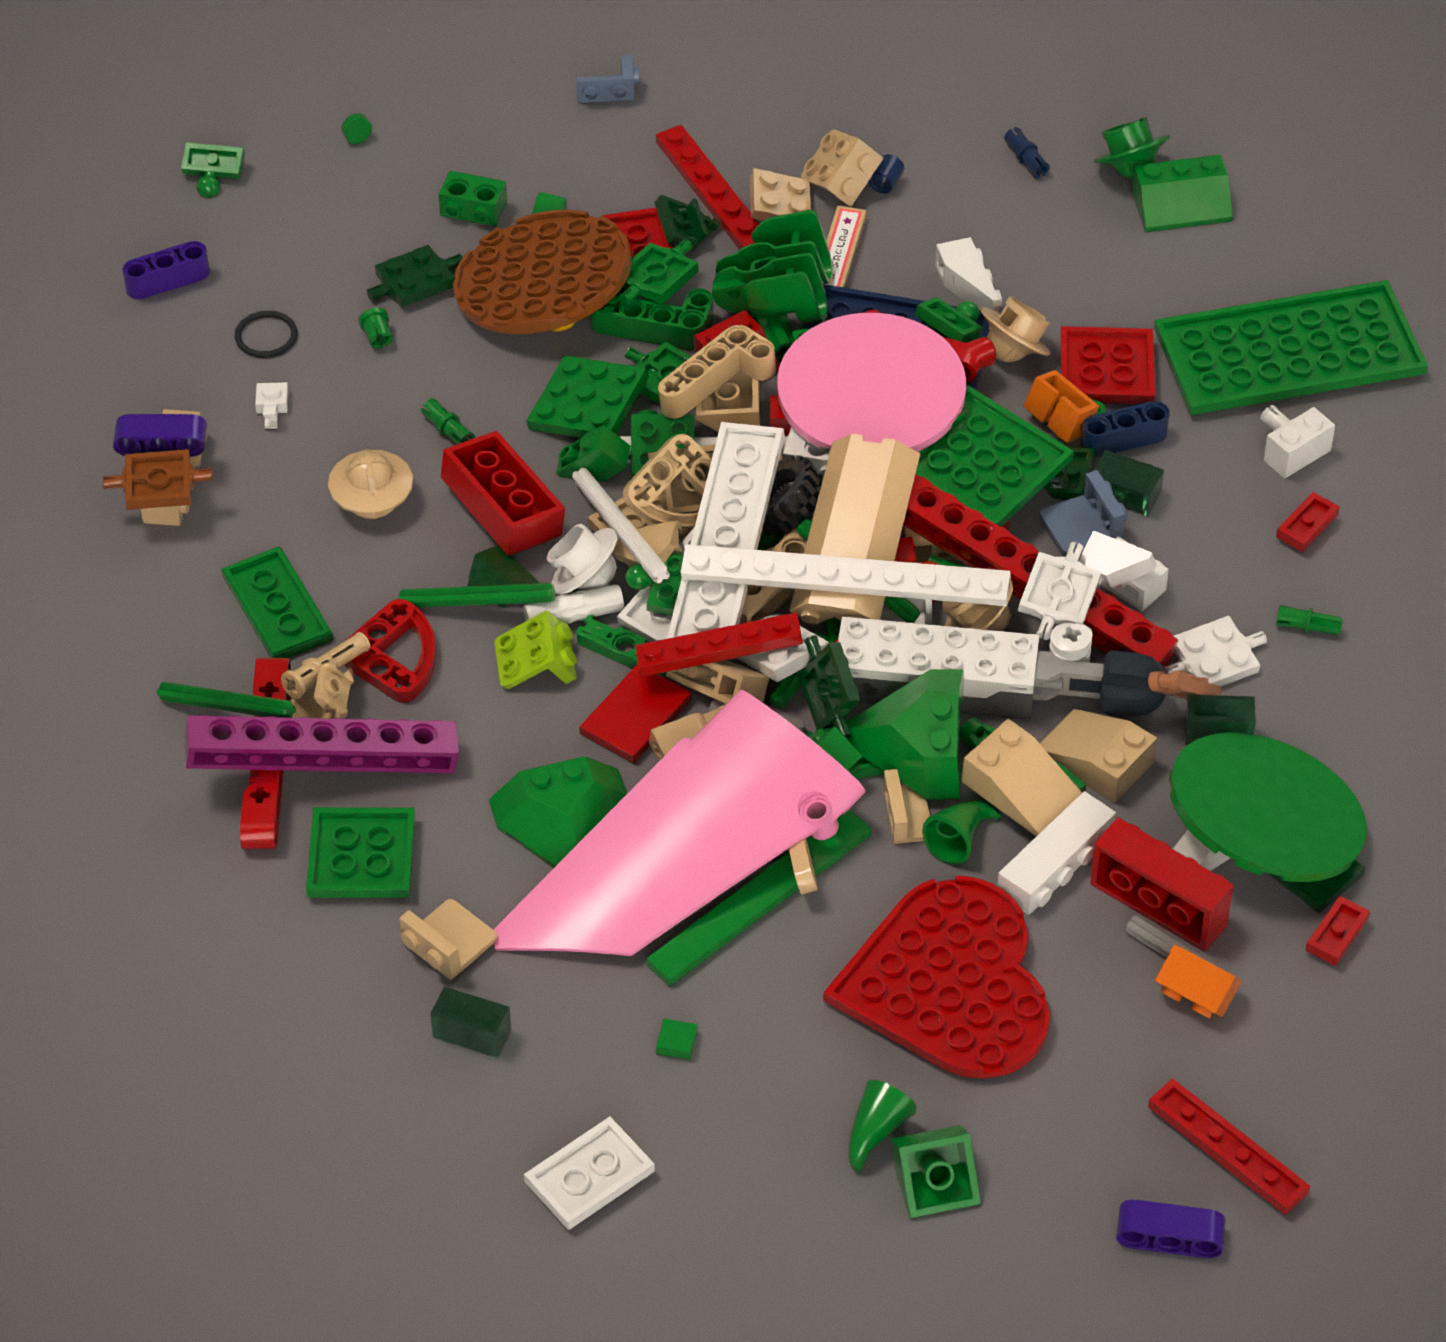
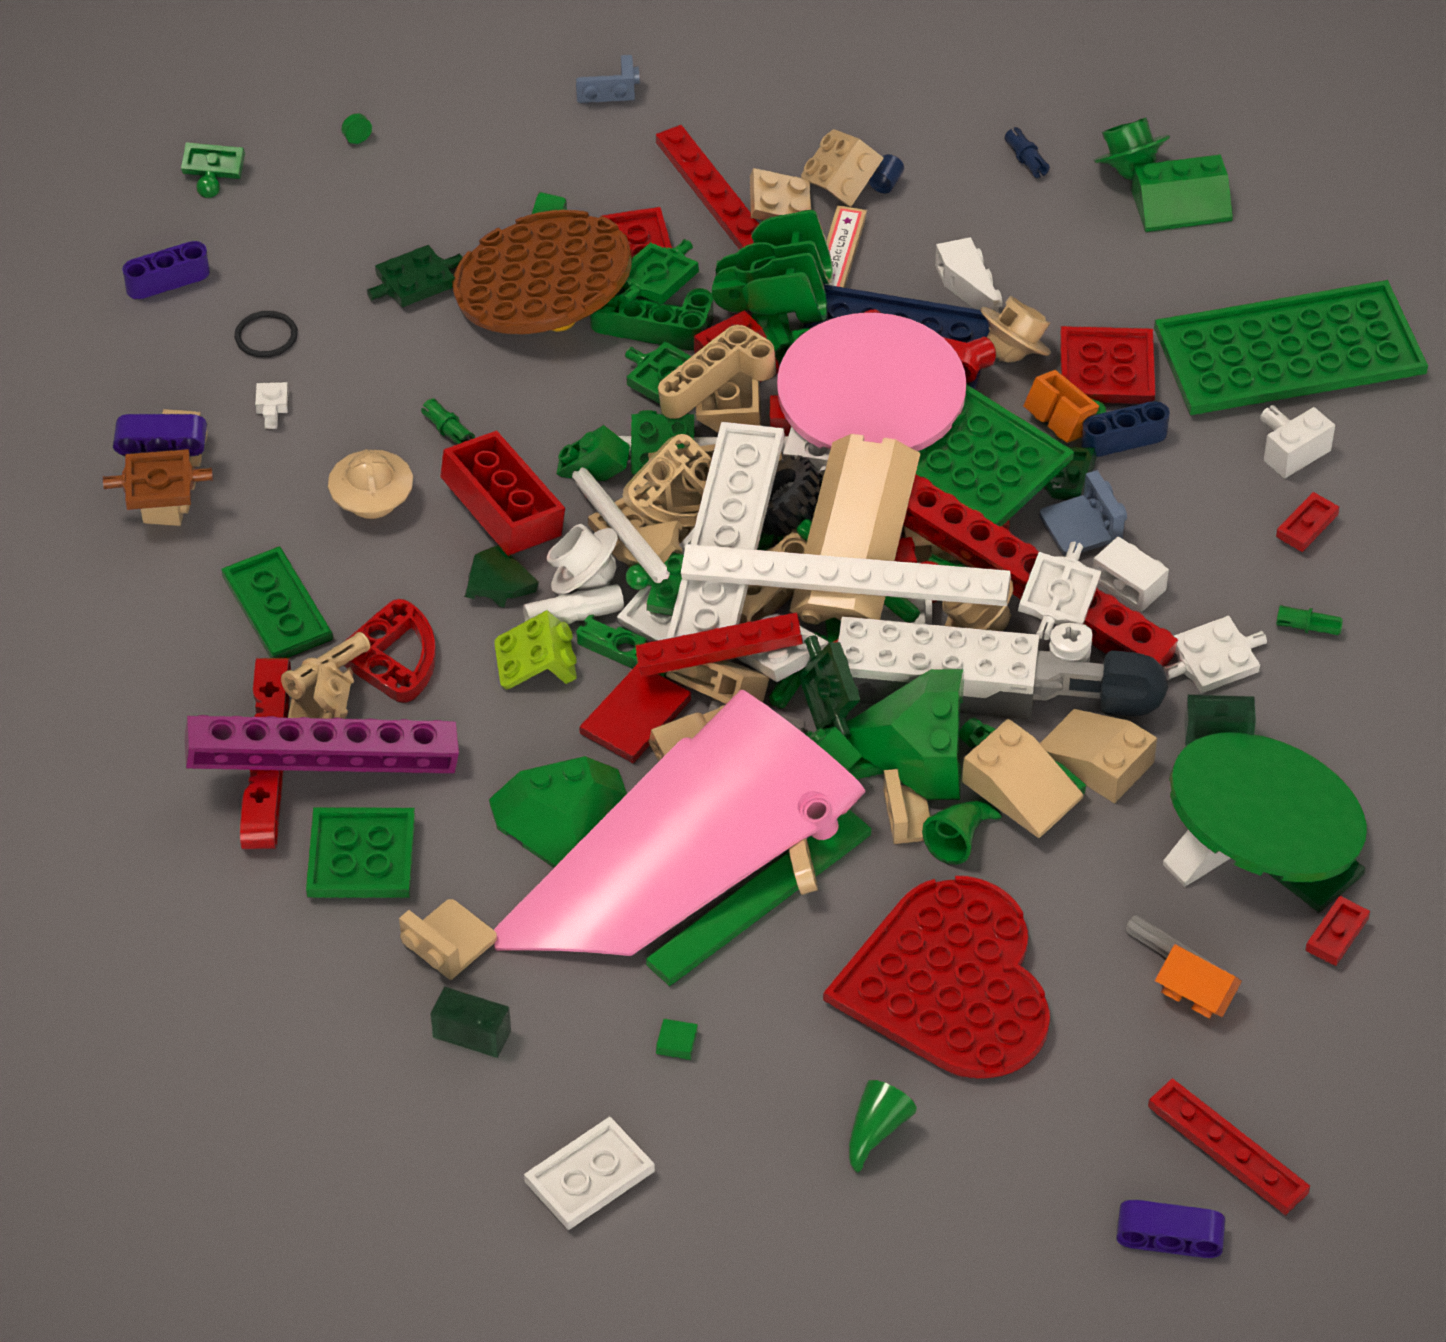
green axle [156,681,296,718] -> none
green bush [358,307,393,349] -> none
green axle [399,583,555,608] -> none
green brick [438,170,507,227] -> none
green plate [526,355,649,438] -> none
dark green slope [654,195,721,250] -> none
green slope [891,1125,981,1218] -> none
green plate [915,297,982,343] -> none
white brick [997,791,1116,915] -> none
white slope [1079,531,1157,588] -> none
red brick [1090,817,1234,952] -> none
clear green brick [1094,450,1164,516] -> none
nougat plate [1148,670,1221,700] -> none

